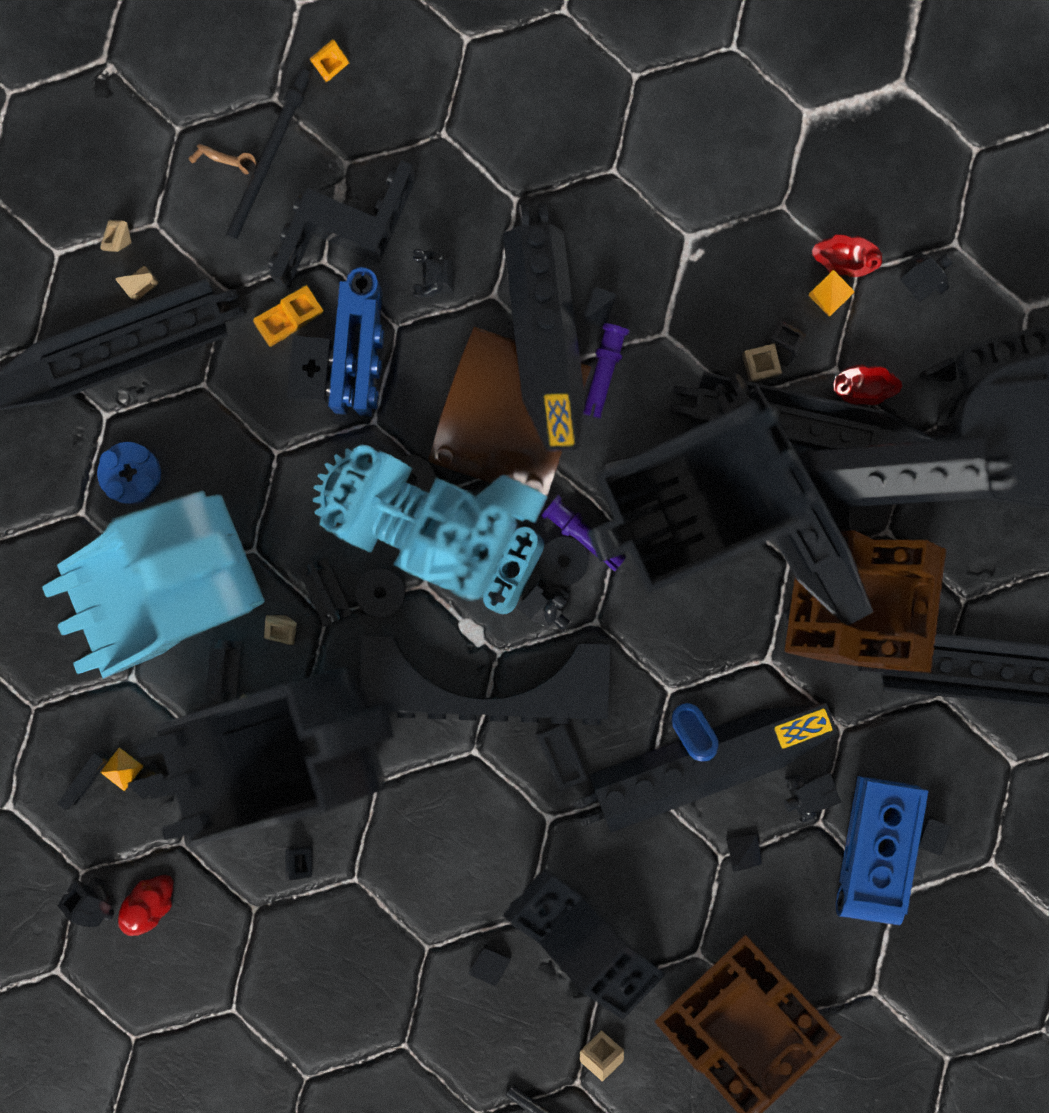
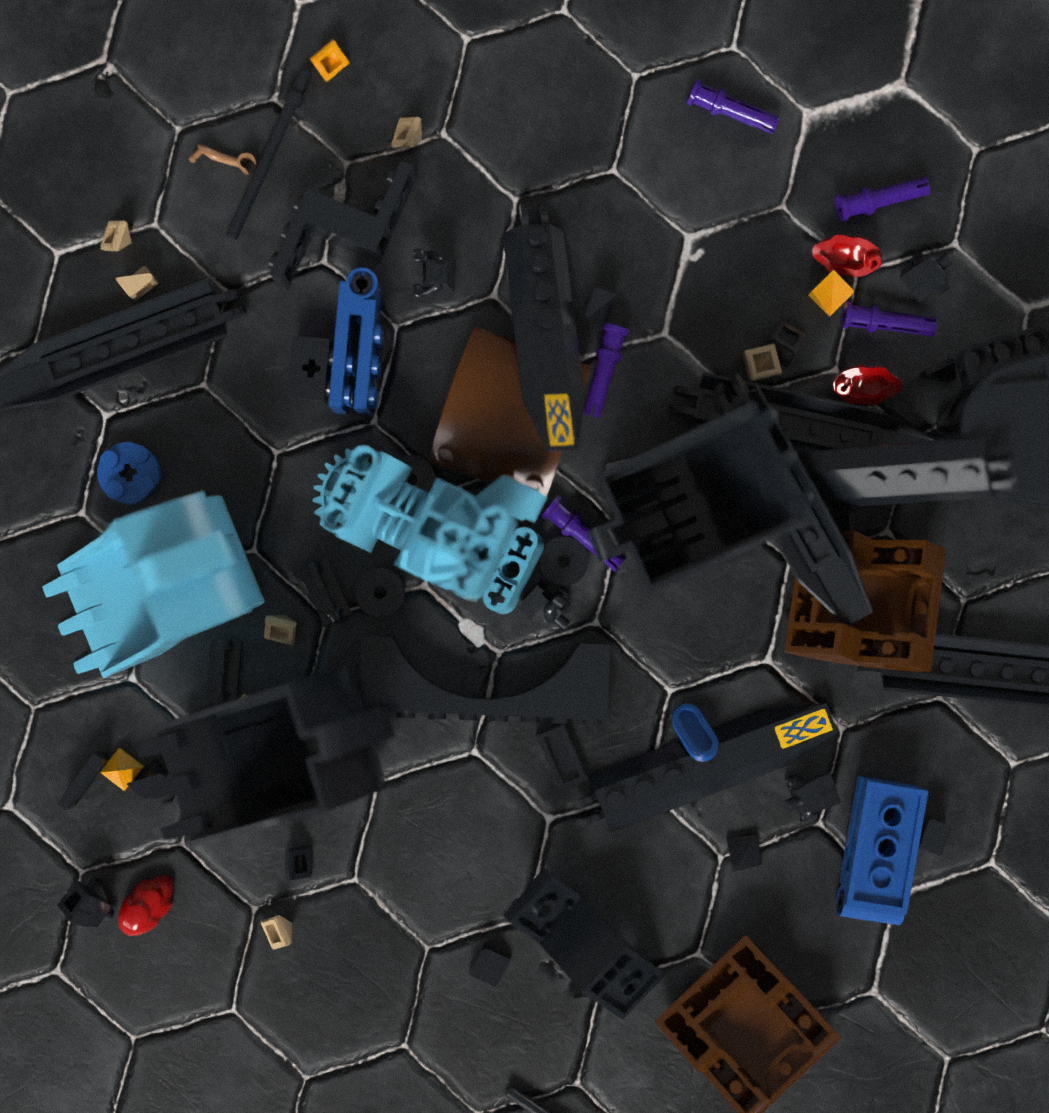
light orange slope [253,285,323,347] -> none
tan slope [580,1030,624,1082] -> none
none -> tan slope [261,915,292,950]
none -> tan slope [391,117,422,148]
none -> dark purple pin [686,79,780,135]
none -> dark purple pin [835,176,931,222]
none -> dark purple pin [841,301,937,337]

